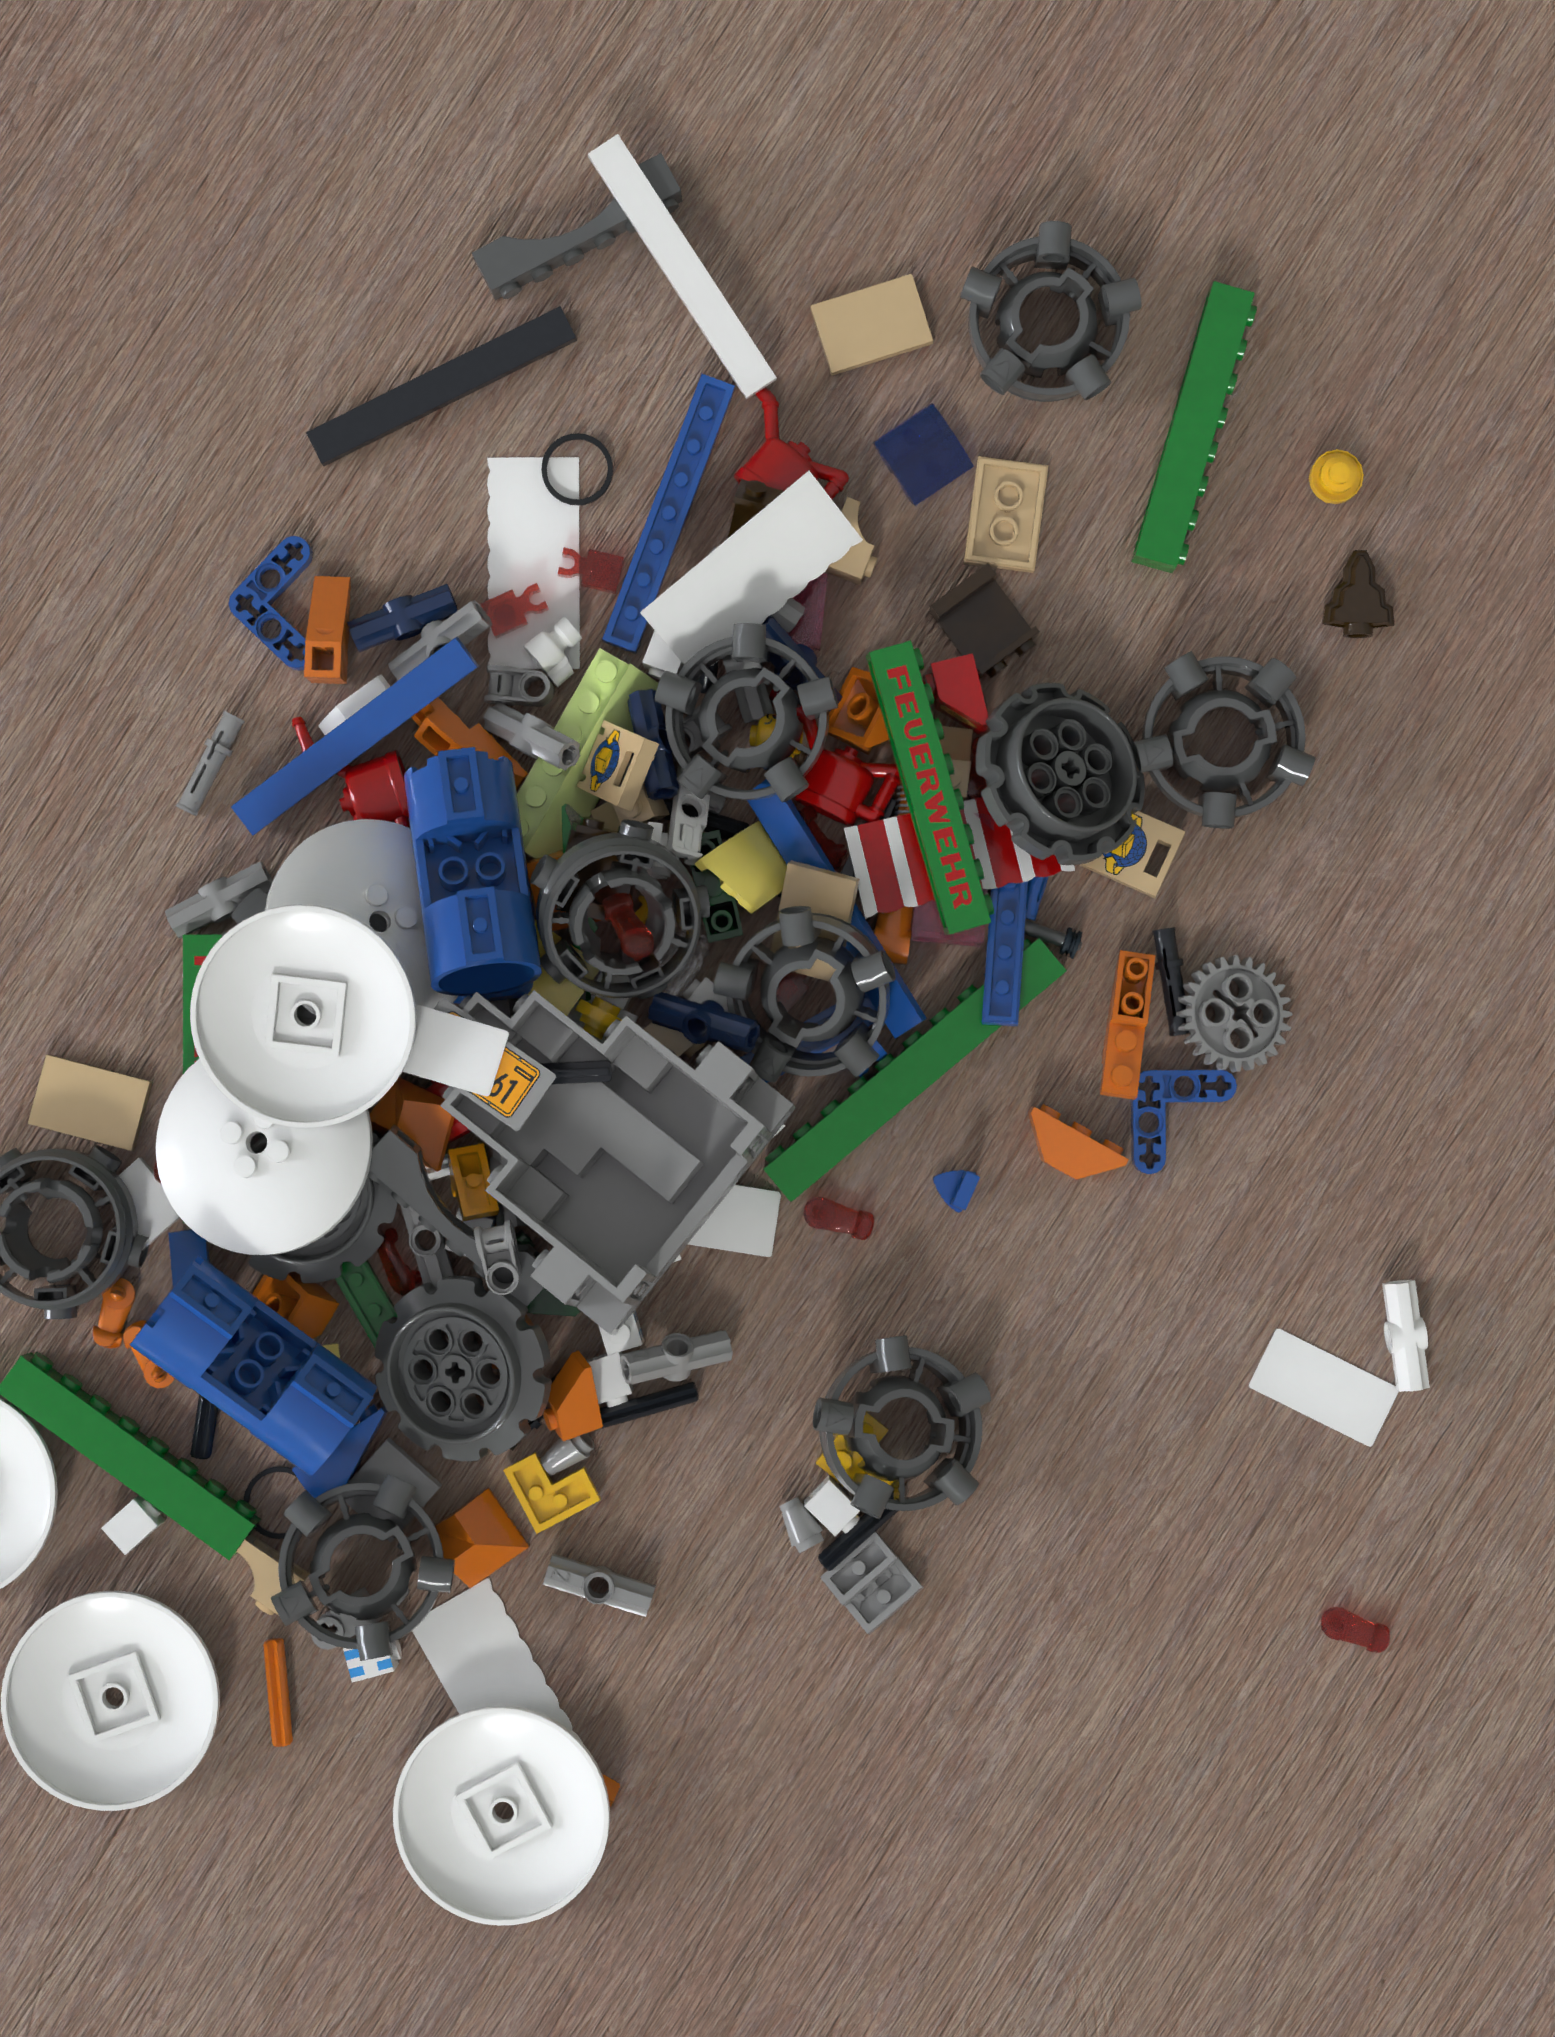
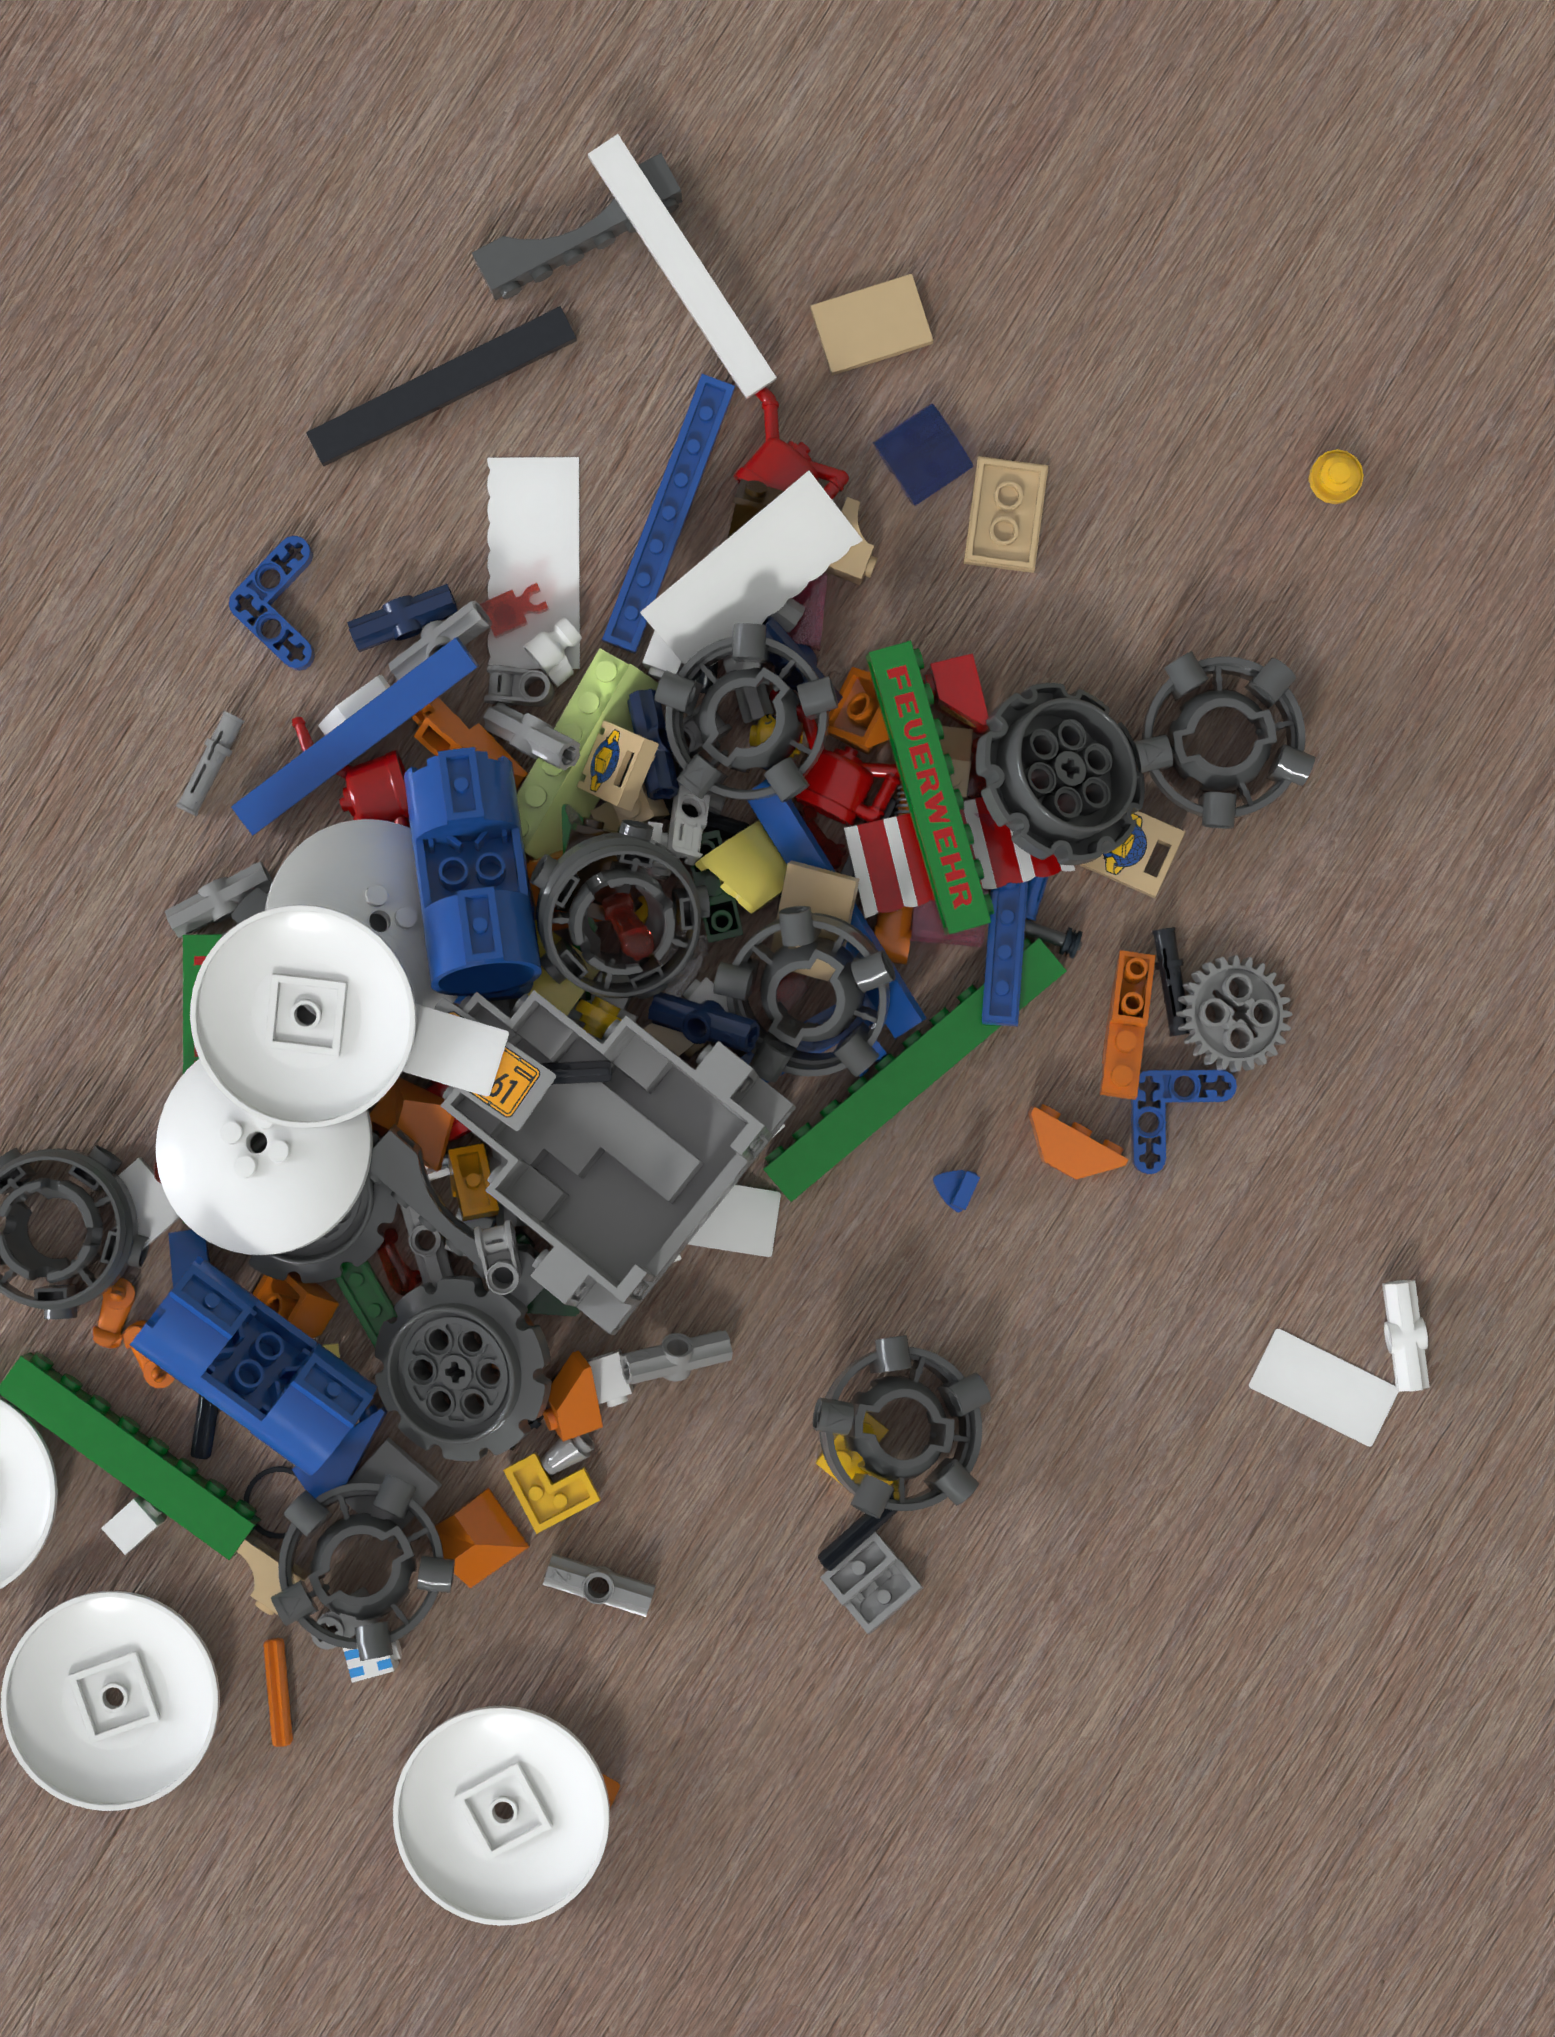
tan tile [28,1055,152,1151] -> none
orange slope [304,576,351,684] -> none
white sticker [412,1577,583,1743] -> none
black piece [541,433,613,506] -> none
clear red plate [558,547,624,594] -> none
white brick [598,1310,645,1356] -> none
black axle [599,1382,699,1429] -> none
light grey cone [779,1497,824,1553] -> none
clear red piece [803,1197,874,1240] -> none
white brick [804,1475,860,1536] -> none
dark brown panel [929,563,1040,679] -> none
dark grey piece [960,221,1142,402] -> none
green brick [1131,281,1257,573] -> none
clear red piece [1320,1607,1390,1653] -> none
dark brown rock [1322,550,1395,638] -> none

